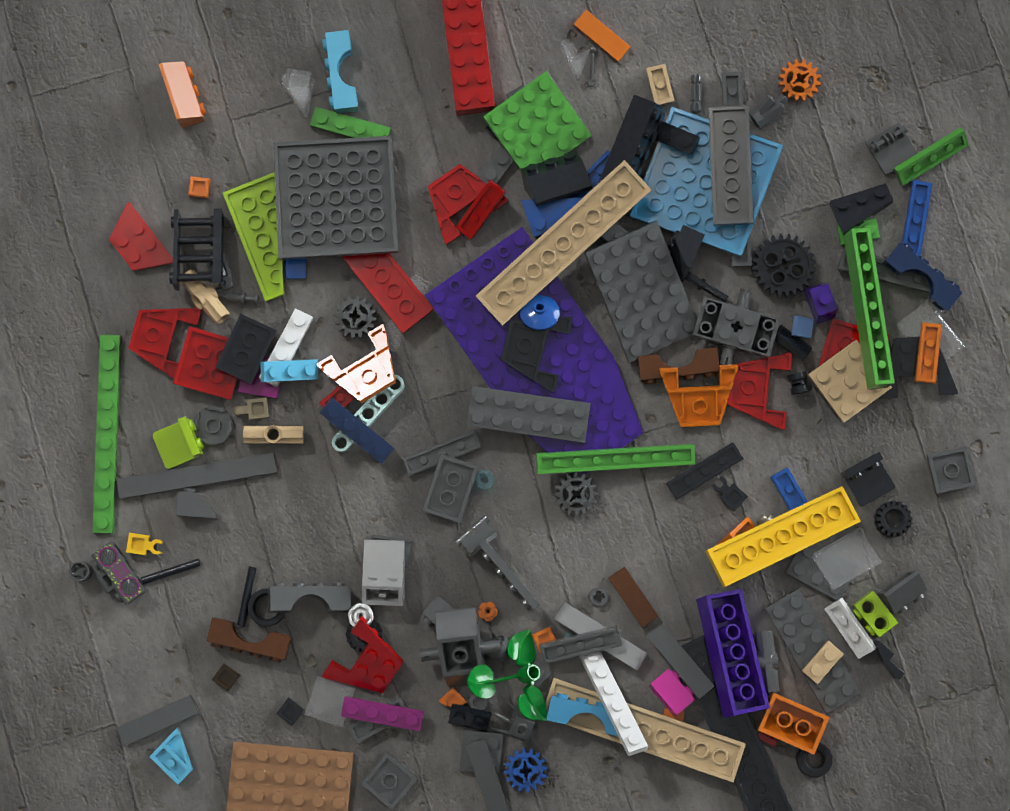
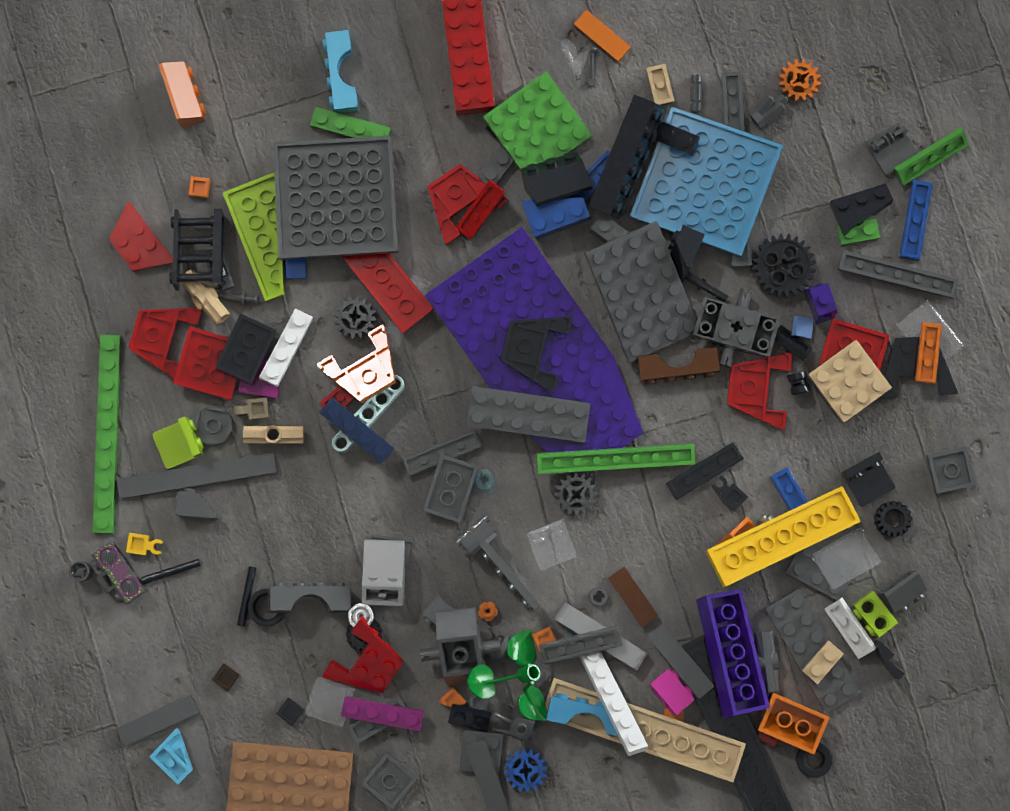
reddish brown arch [206,617,292,663] -> none
medium azure plate [260,359,318,382] -> none
clear slope [282,68,314,119] -> none
tan plate [476,160,651,326] -> none
blue dish [520,295,560,330] -> none
orange wing [659,364,738,427] -> none
dark grey plate [709,105,753,226] -> none
bright green brick [844,228,895,390] -> none
dark blue arch [882,242,962,314] -> none
none -> clear bracket [526,519,577,571]

